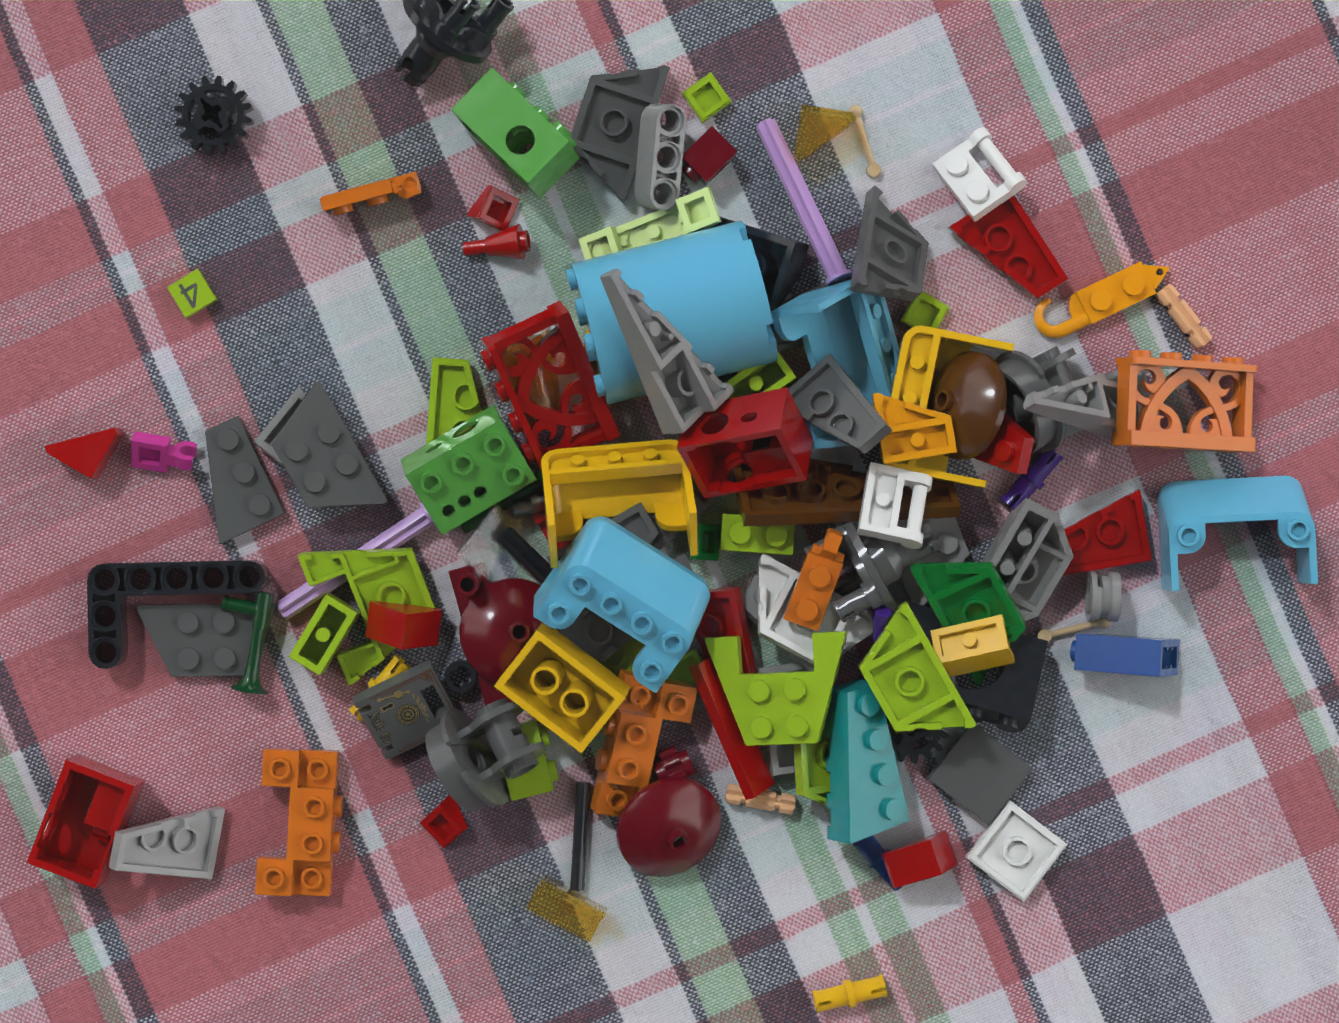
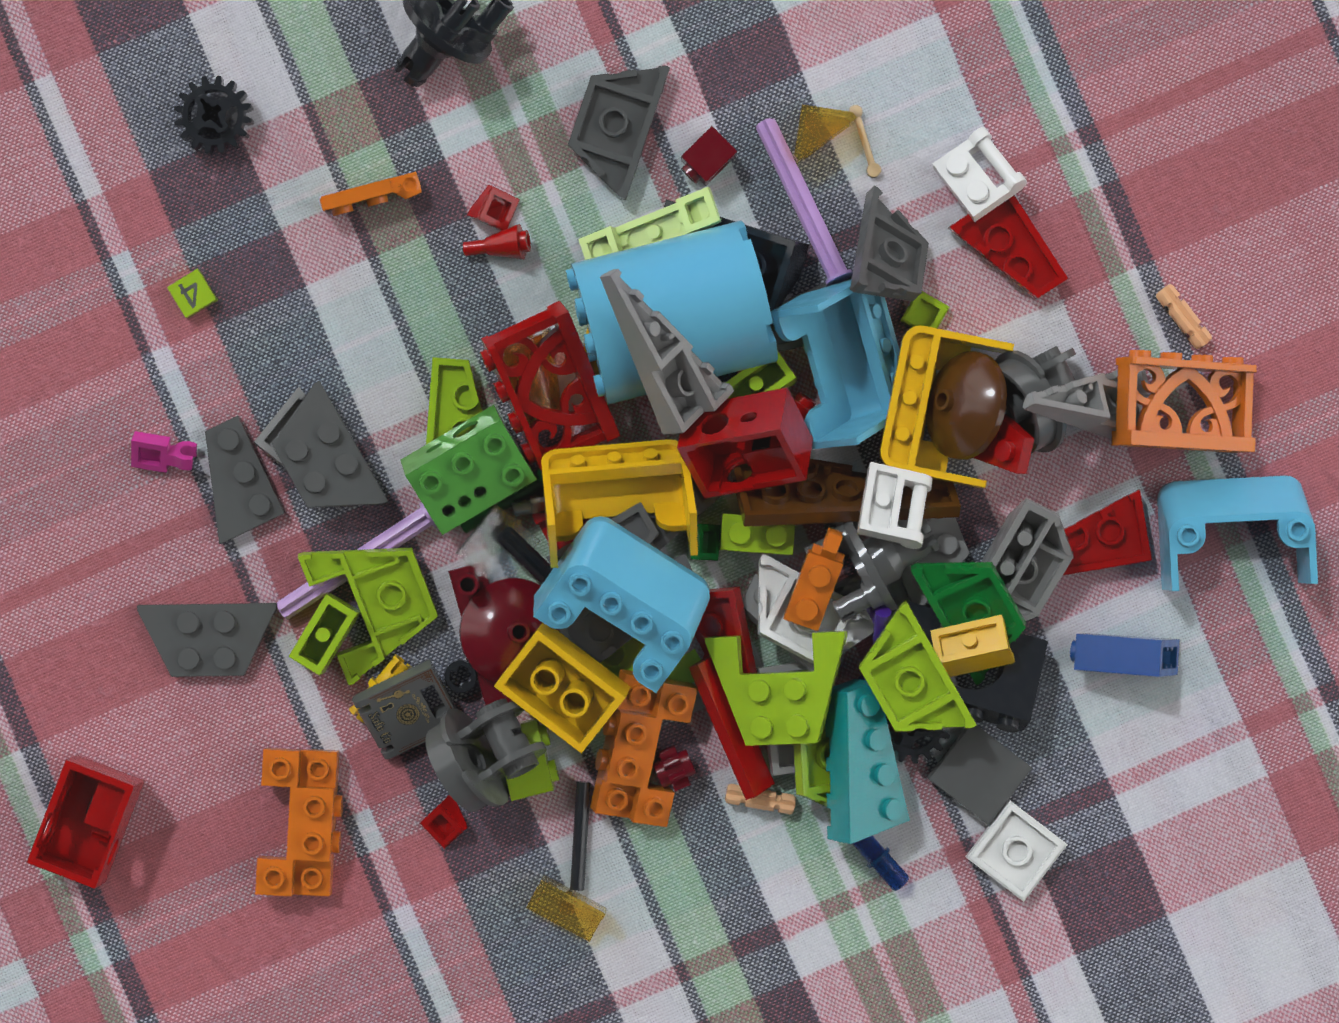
red slope [45,427,123,479] -> none
black beam [87,560,270,669] -> none
light grey wing [109,806,225,879] -> none
dark green piece [221,591,273,694] -> none
red slope [365,600,442,650] -> none
bright green piece [451,67,580,200] -> none
dark red dish [616,777,721,877] -> none
light grey beam [634,103,686,210] -> none
lime tile [681,72,732,124] -> none
dark grey wing [789,354,892,455] -> none
yellow pin [812,974,887,1014] -> none
light orange wing [872,393,957,464] -> none
red slope [881,830,957,888] -> none
dark purple pin [1000,450,1064,511] -> none
light orange plate [1033,261,1169,339] -> none
tan hinge [1037,618,1111,642] -> none
light grey wheel [1085,571,1122,622] -> none

